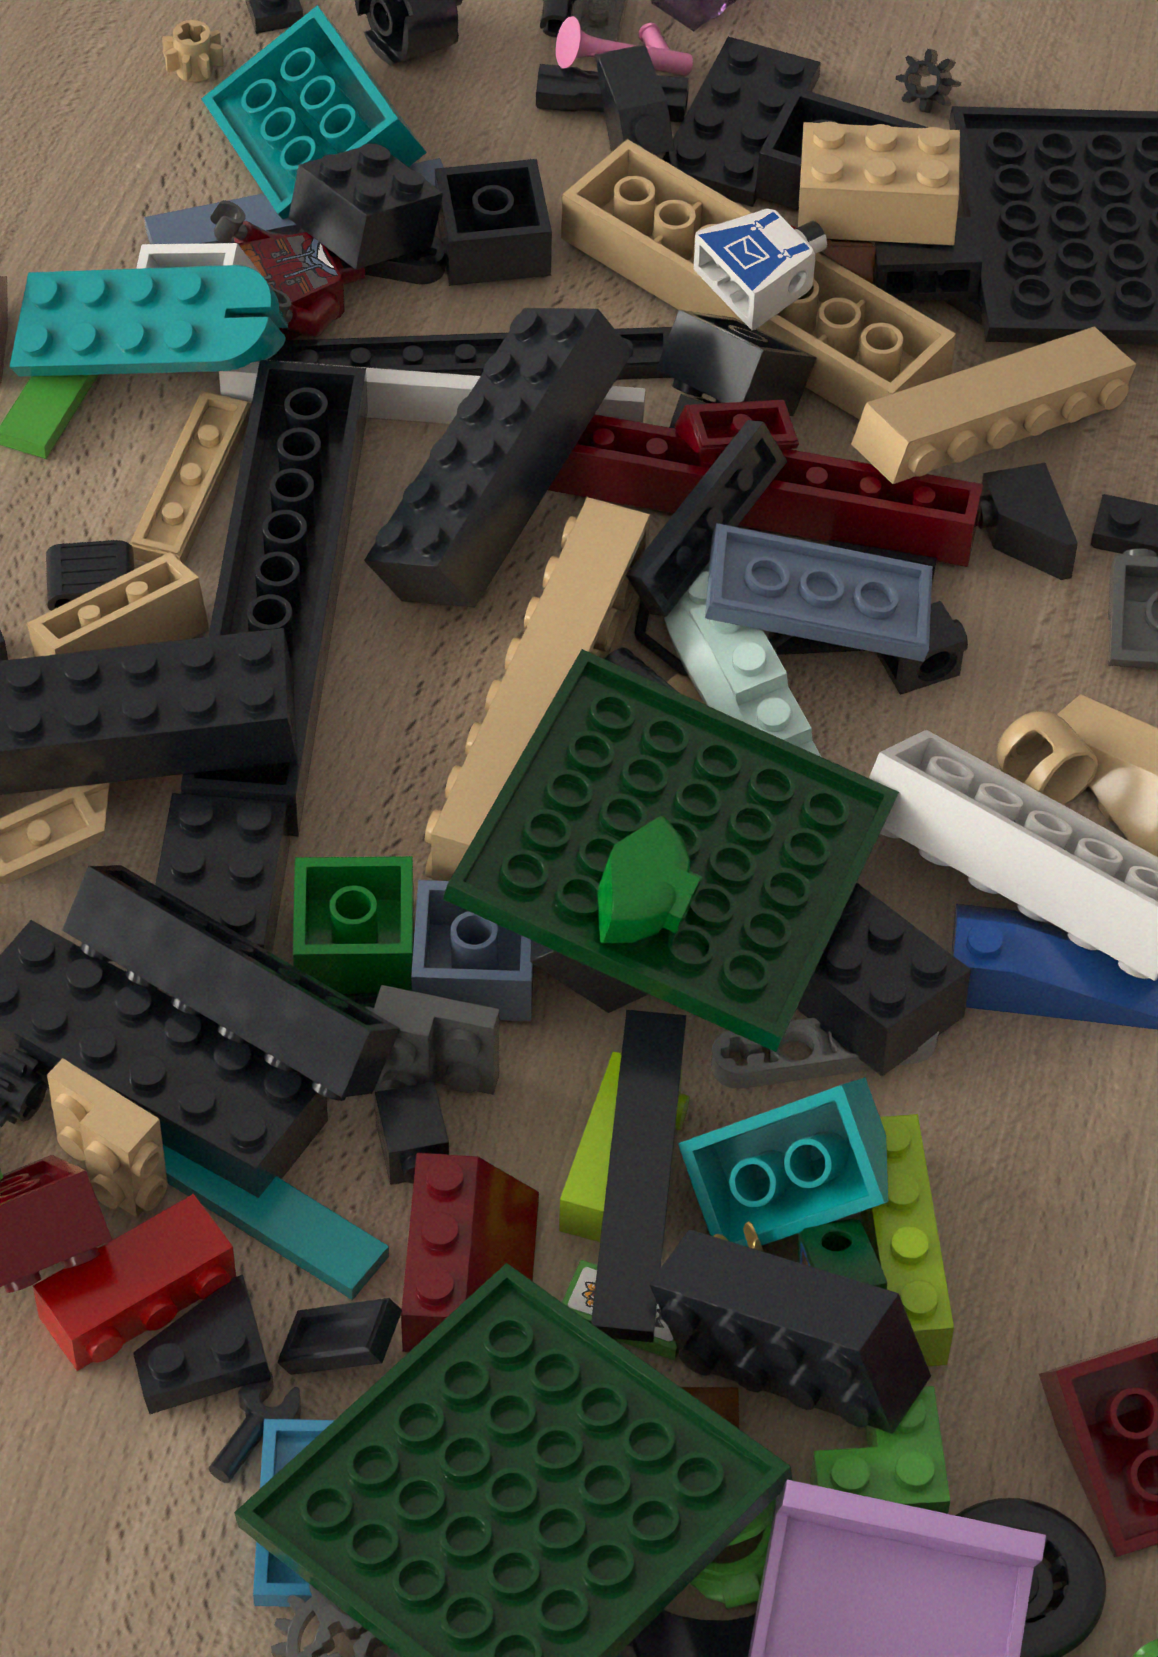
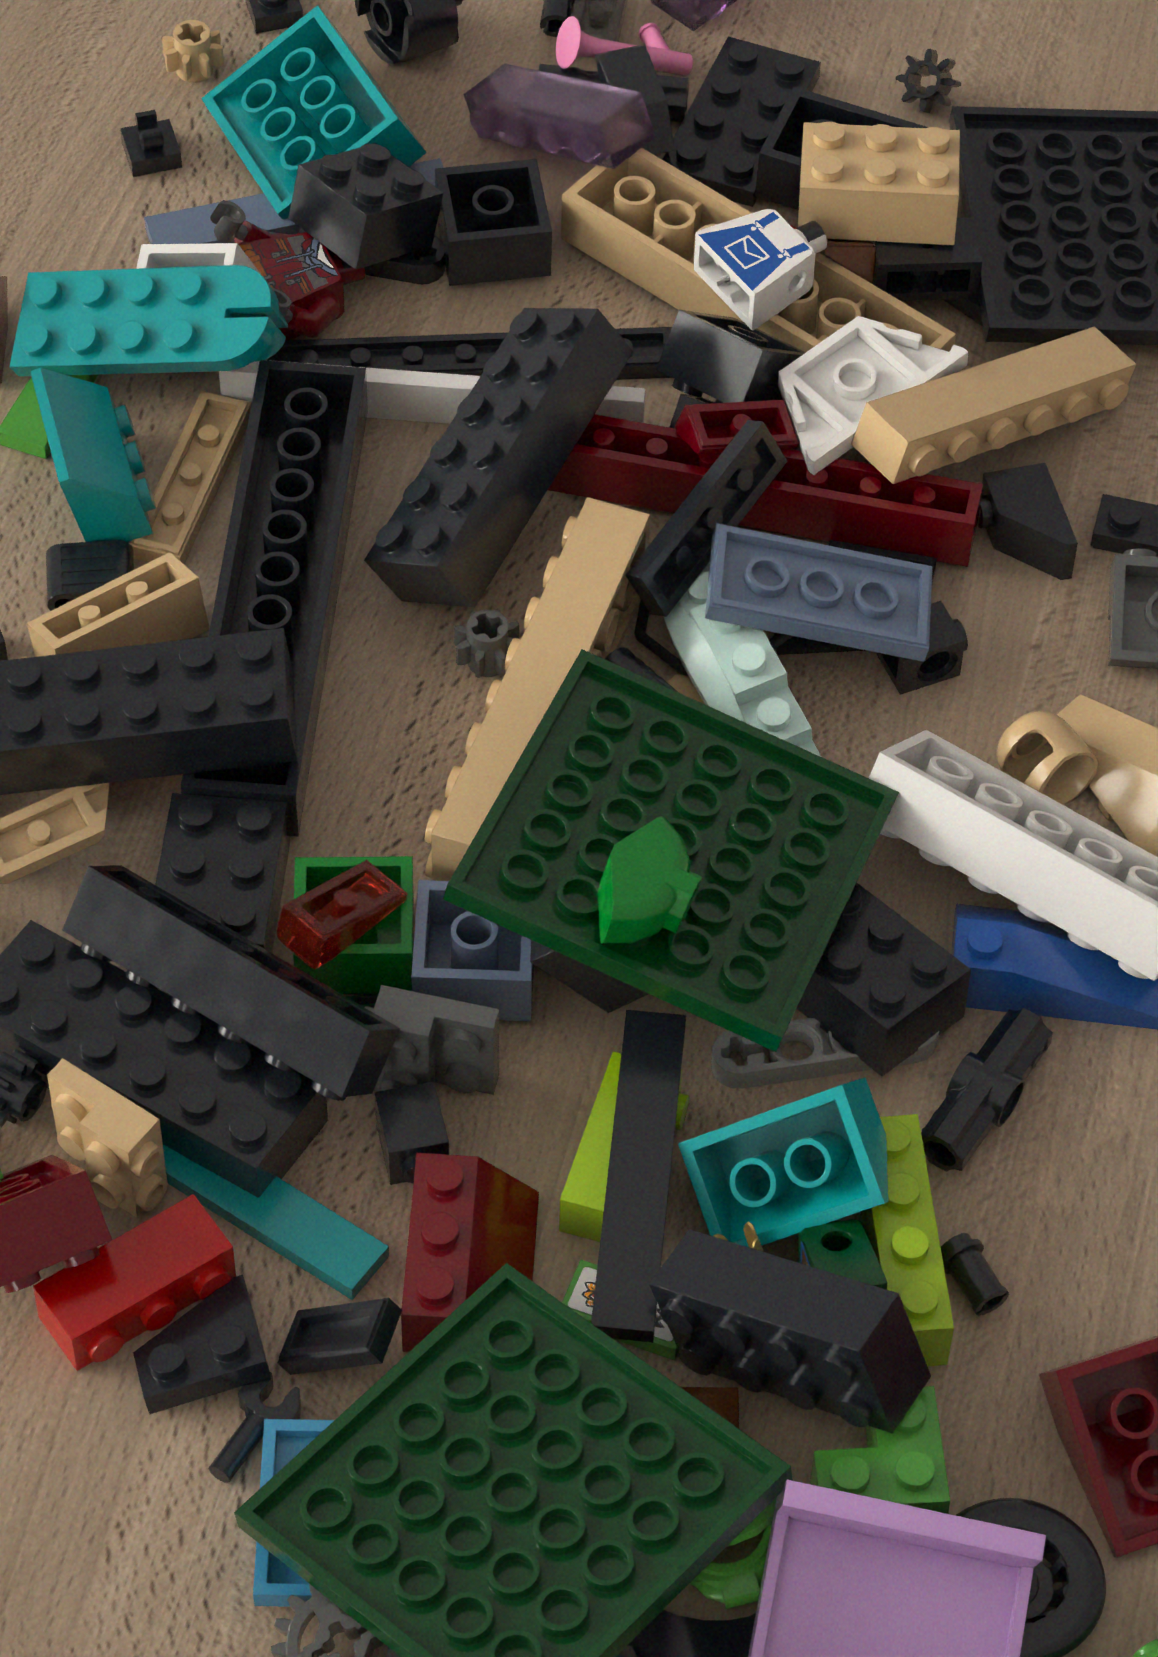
none -> teal slope [30,368,156,542]
none -> black tile [120,110,182,177]
none -> clear red slope [276,860,408,969]
none -> dark grey gear [454,609,519,678]
none -> clear purple brick [463,63,656,169]
none -> white wing [778,316,968,475]
none -> black piece [921,1008,1053,1172]
none -> black pin [941,1233,1009,1316]

